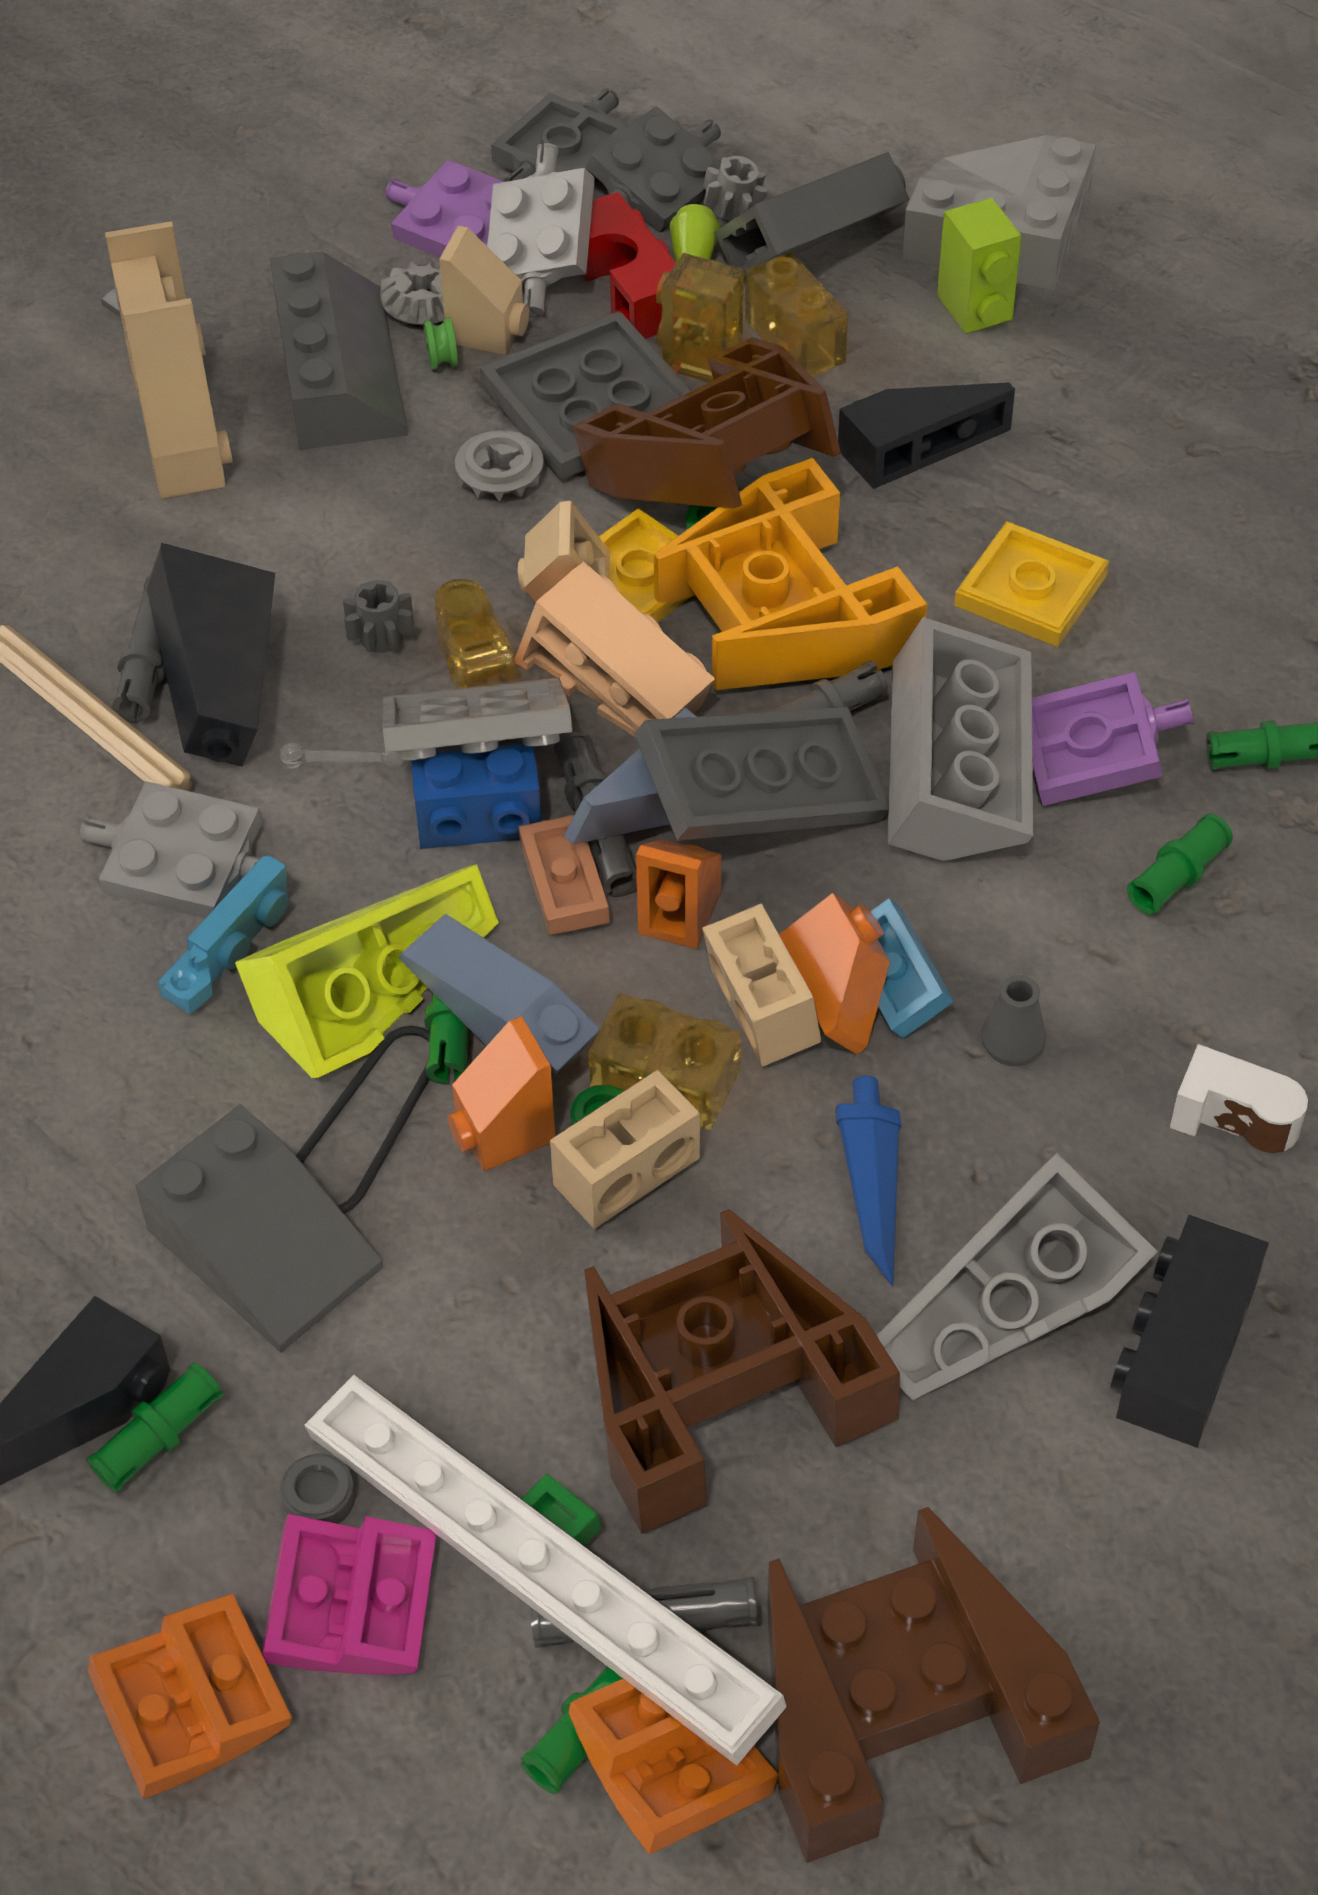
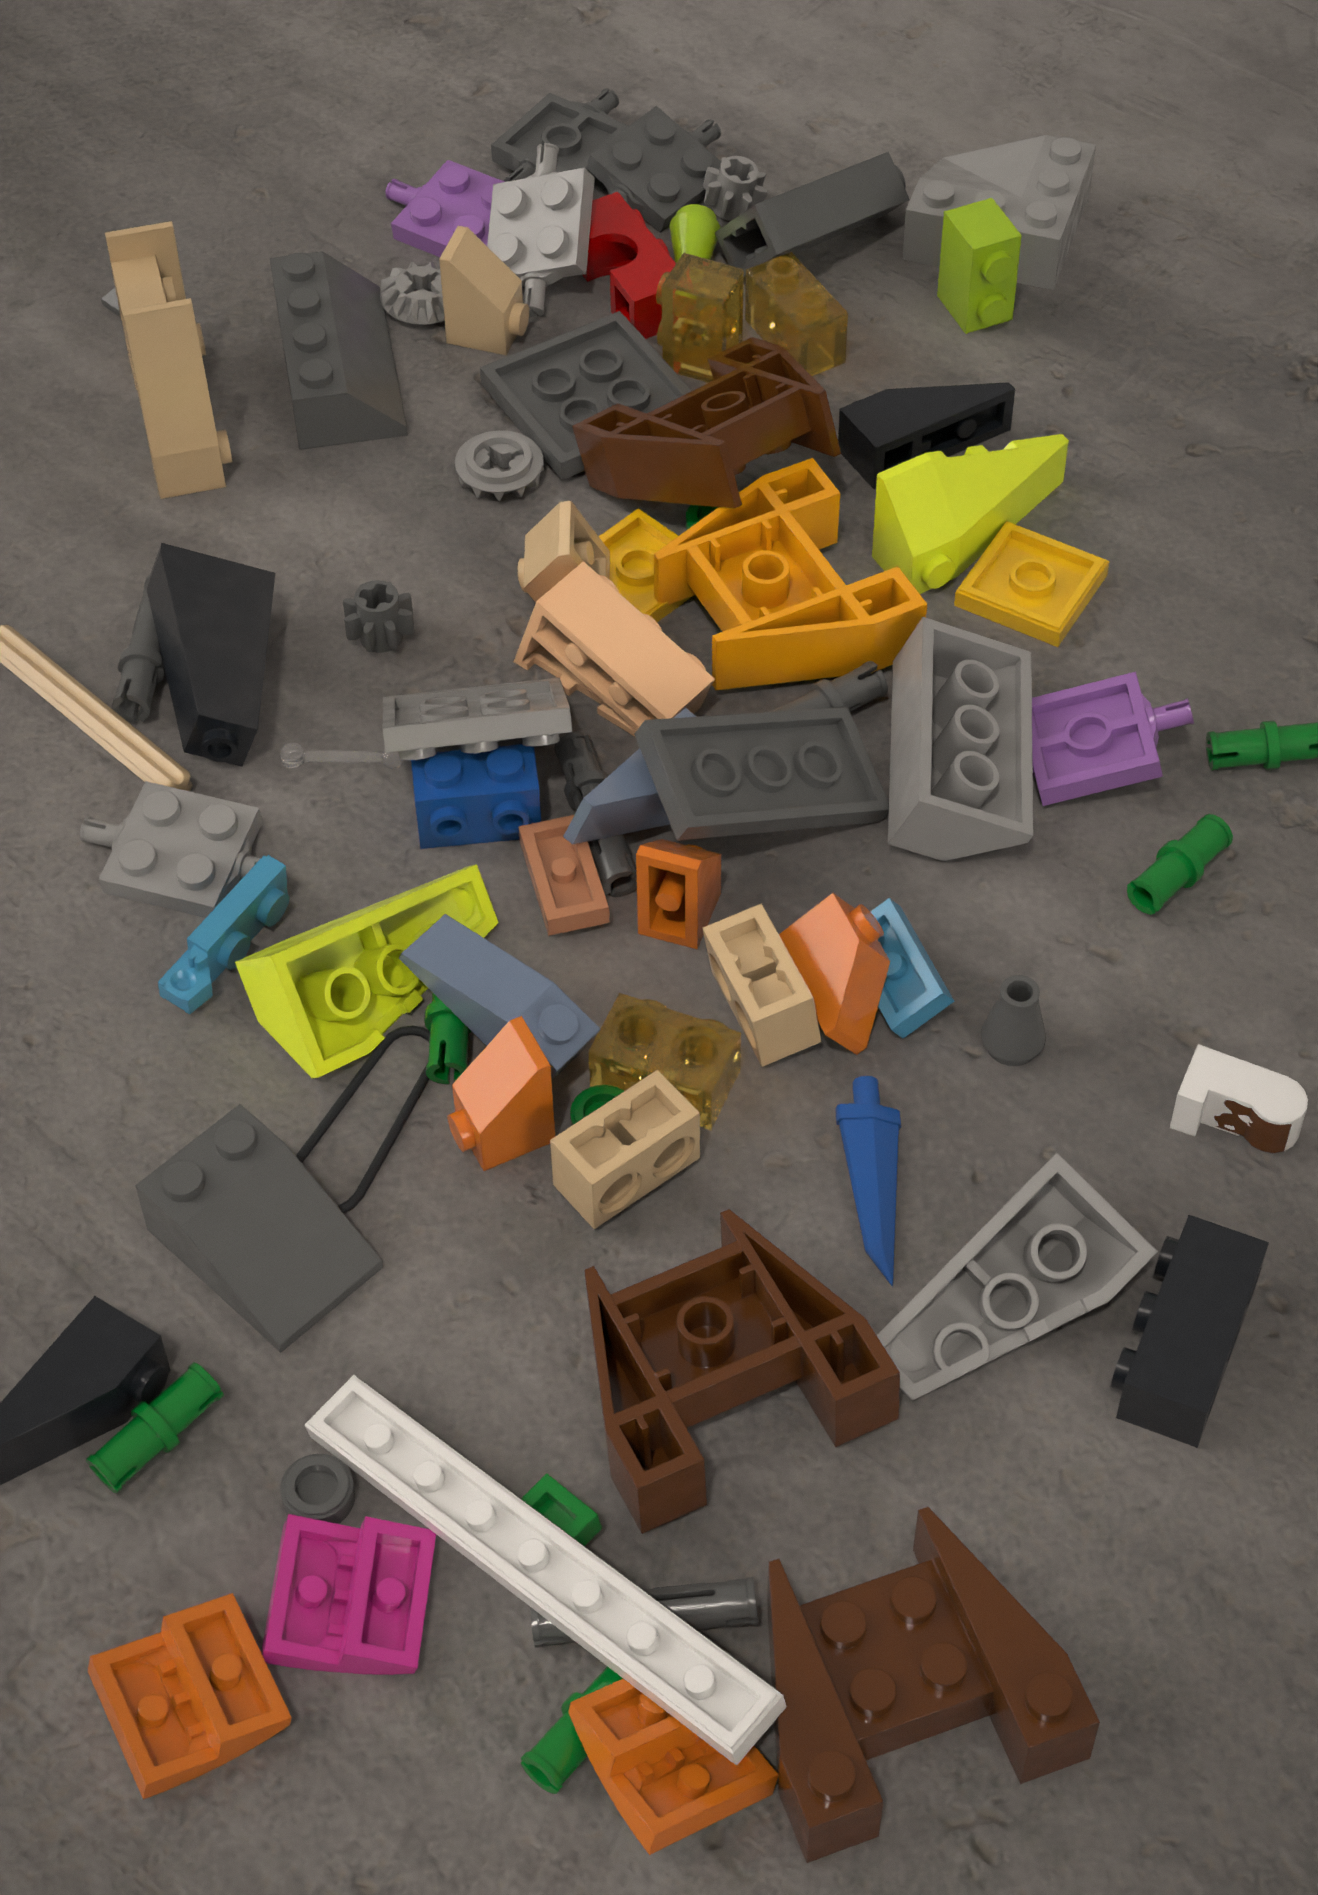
bright green bush [424,318,458,370] -> none
clear yellow piece [434,578,516,689] -> none
none -> neon yellow wedge [872,434,1069,594]

